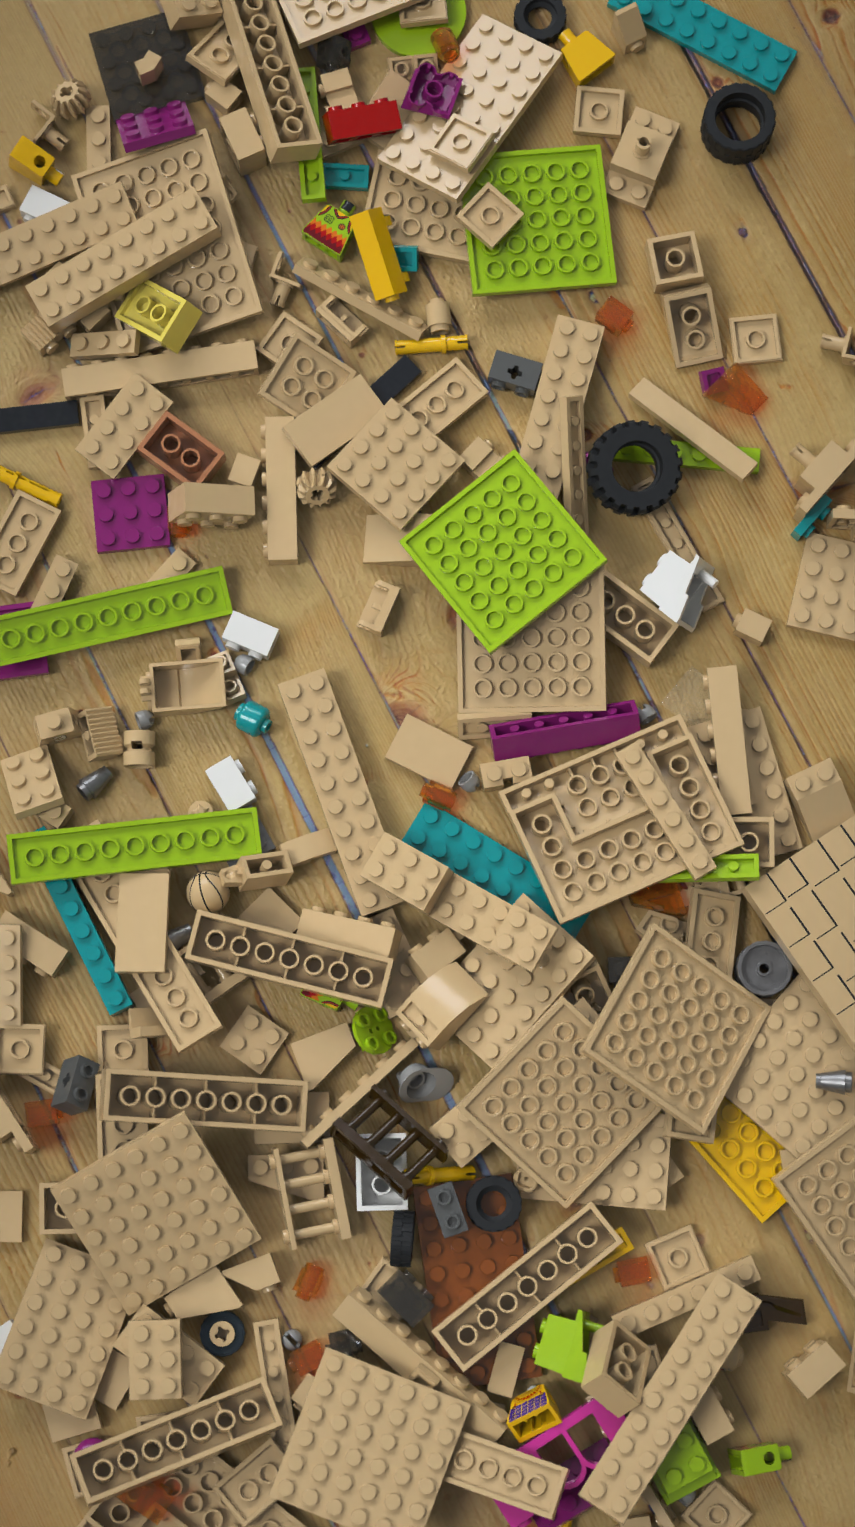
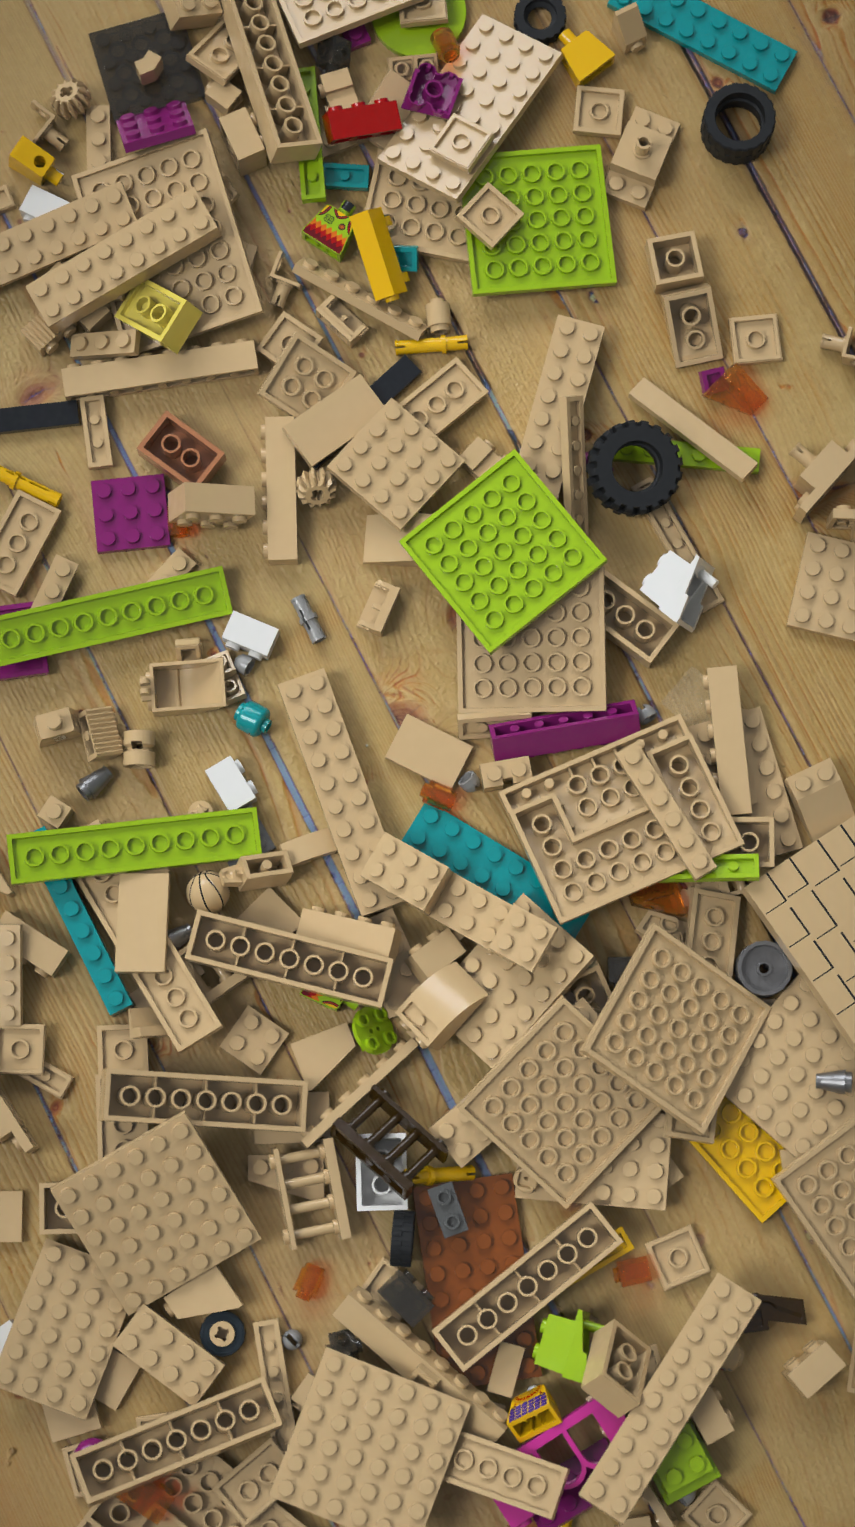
tan plate [0,744,65,820] -> none
clear orange brick [24,1098,64,1129] -> none
dark grey brick [51,1055,100,1116] -> none
tan plate [75,372,174,480] -> none
tan brick [128,1318,184,1400] -> none
light grey hinge [134,710,154,730] -> none
tan slope [222,1253,281,1293] -> none
tan brick [228,453,262,487] -> none
clear orange brick [287,1338,324,1377] -> none
light grey piece [396,1063,454,1103] -> none
black tyre [466,1176,522,1232] -> none
dark grey brick [487,350,543,398] -> none
clear orange brick [595,295,634,338] -> none
tan brick [609,1255,761,1335] -> none
lime torso [727,1442,792,1477] -> none
tan brick [732,608,773,647] -> none
teal plate [791,494,832,541] -> none
none -> light grey pin [291,594,327,644]

